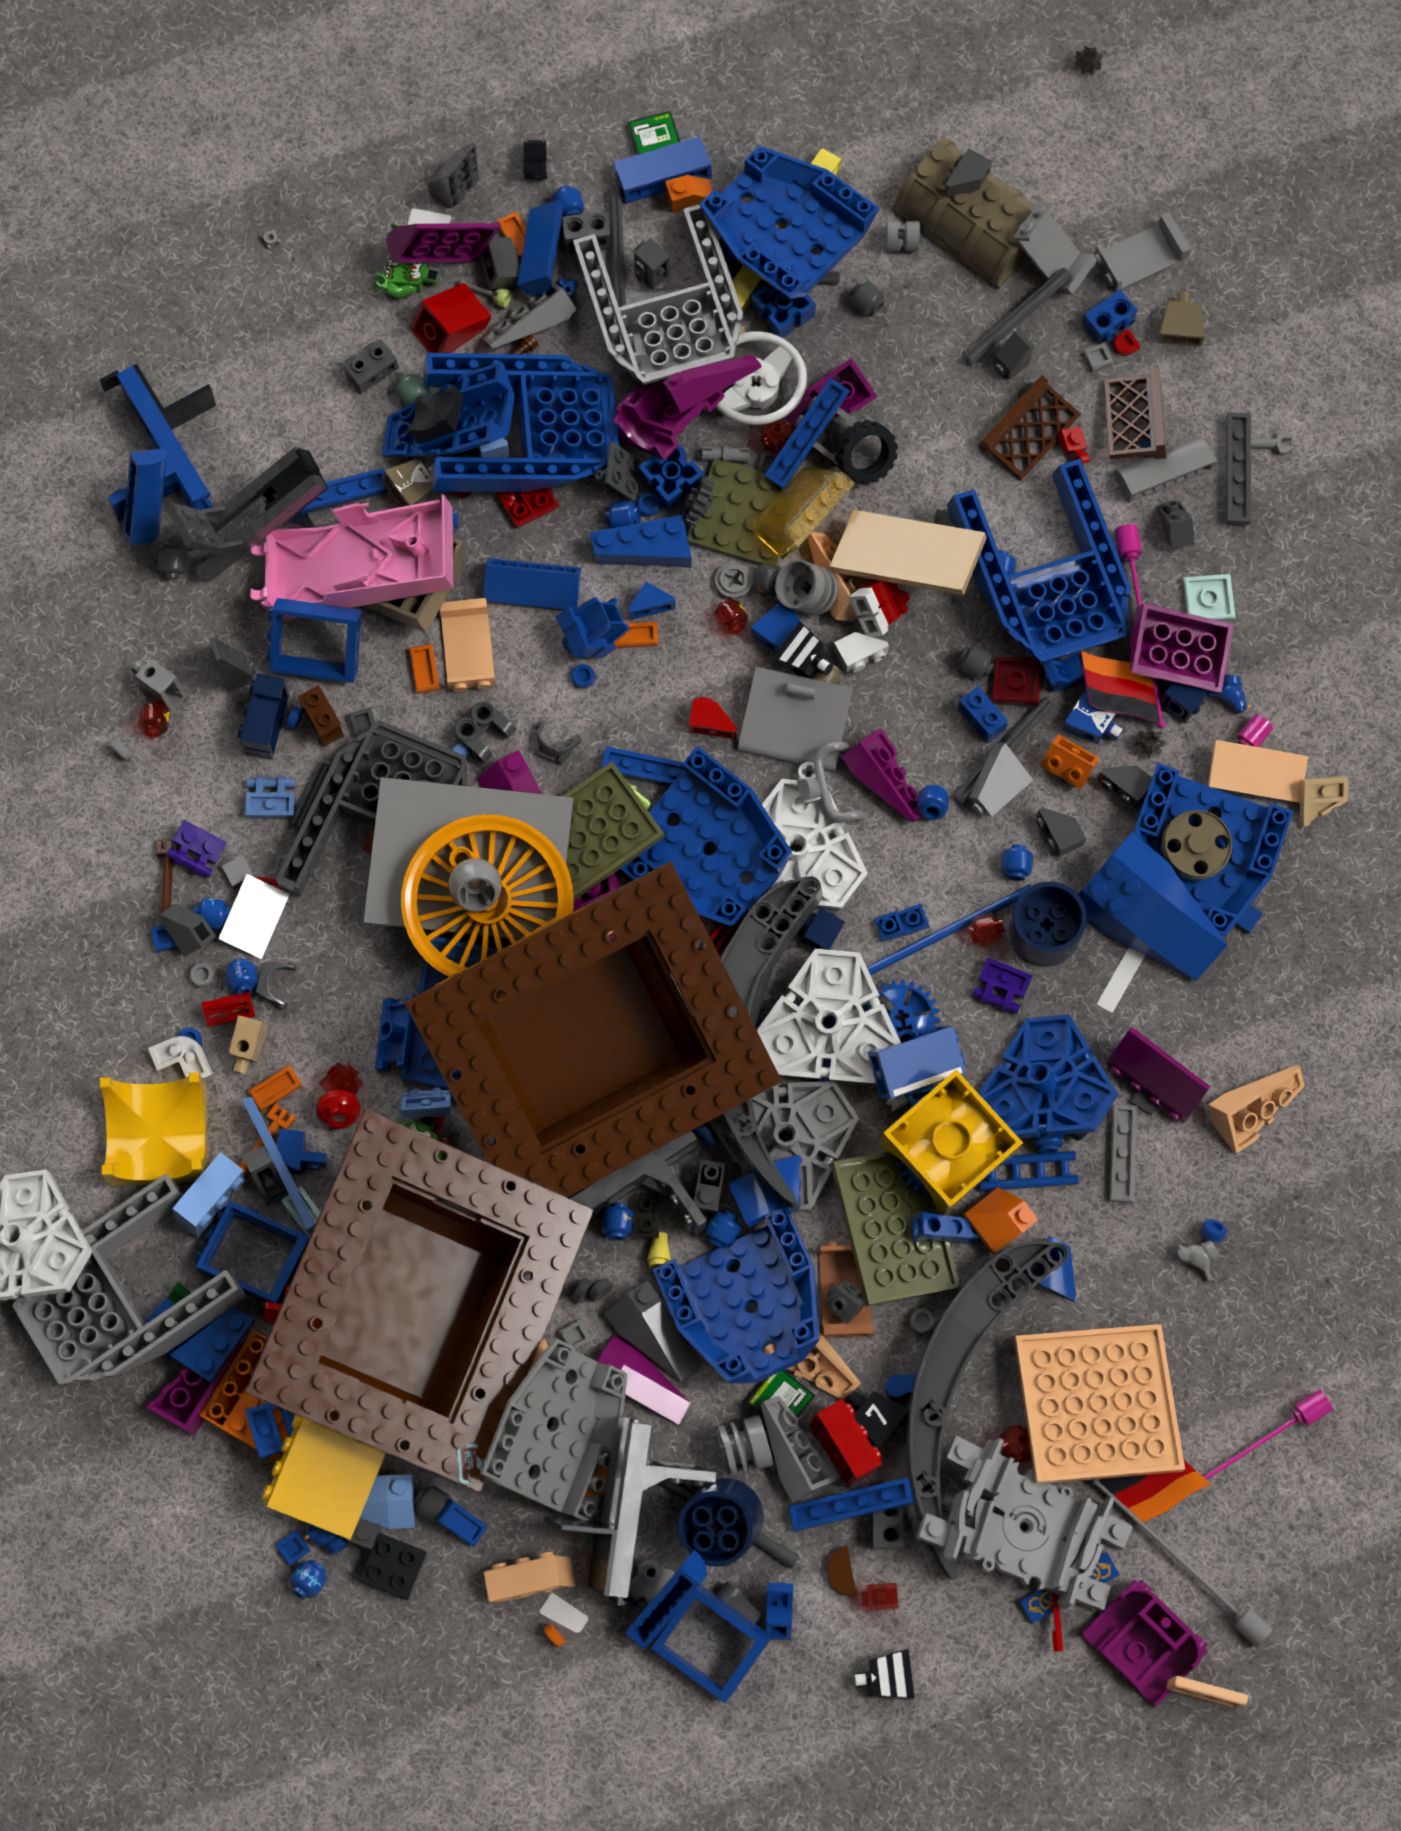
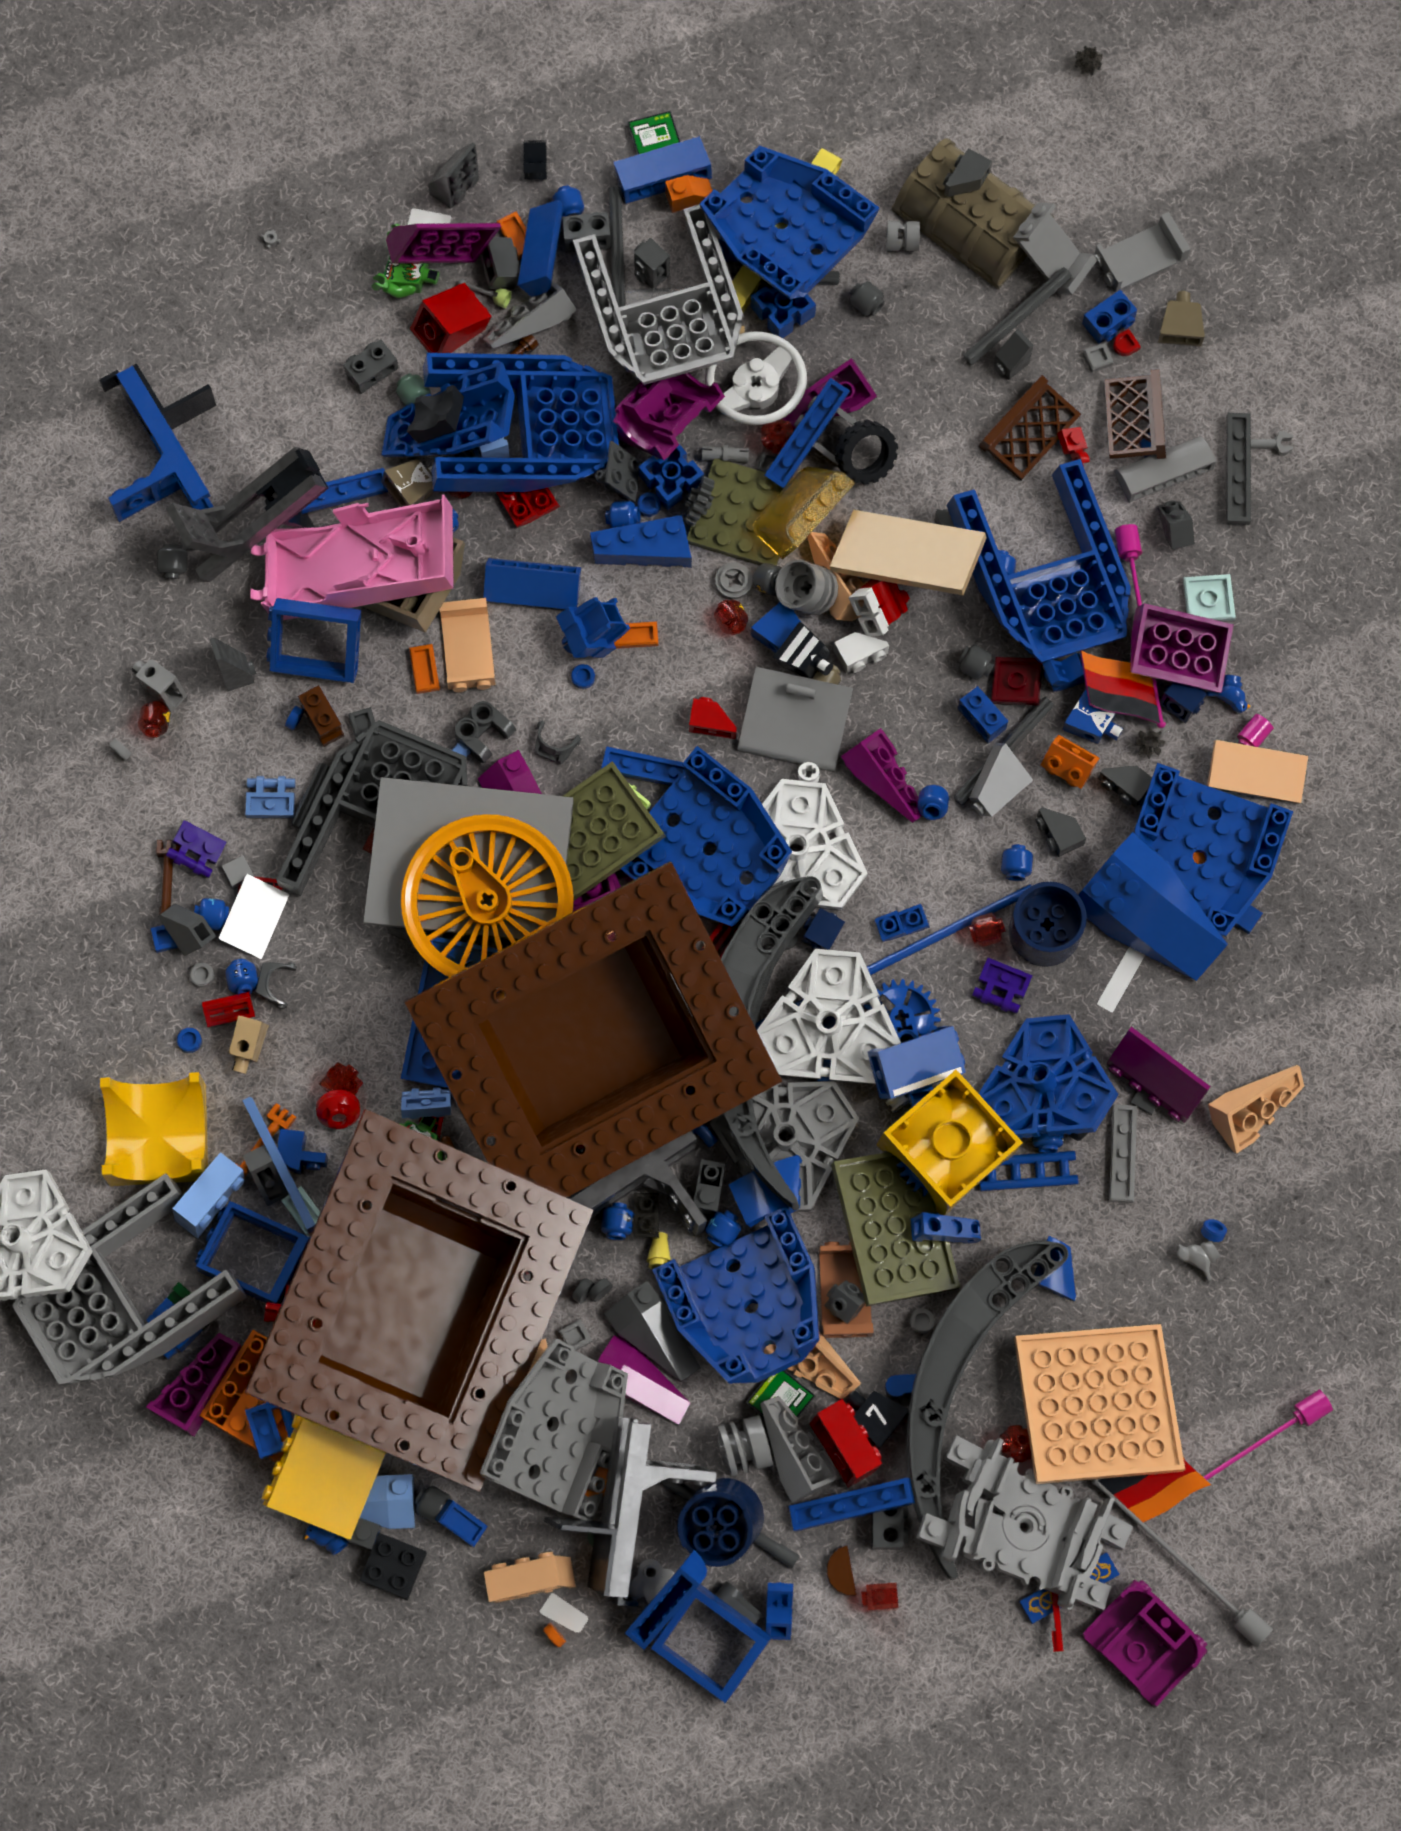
blue brick [123,448,167,545] -> none
white plate [148,1036,213,1078] -> none
blue wing [171,1306,256,1384] -> none
dark blue piece [237,673,290,760] -> none
orange tile [248,1065,303,1112] -> none
blue tile [276,1530,311,1566] -> none
blue head [289,1560,327,1599] -> none
blue piece [375,994,415,1071] -> none
light grey wheel [448,858,502,912] -> none
clear light blue sticker [457,1444,485,1483] -> none
blue arm [557,278,577,295] -> none
blue slope [629,582,676,620] -> none
magenta wedge [663,355,762,413] -> none
light grey piece [797,741,867,822] -> none
torso [854,1649,915,1700] -> none
orange slope [963,1187,1038,1254] -> none
dark tan piece [1160,810,1232,882] -> none
light nougat tile [1167,1676,1248,1709] -> none
tan wing [1300,776,1348,826] -> none

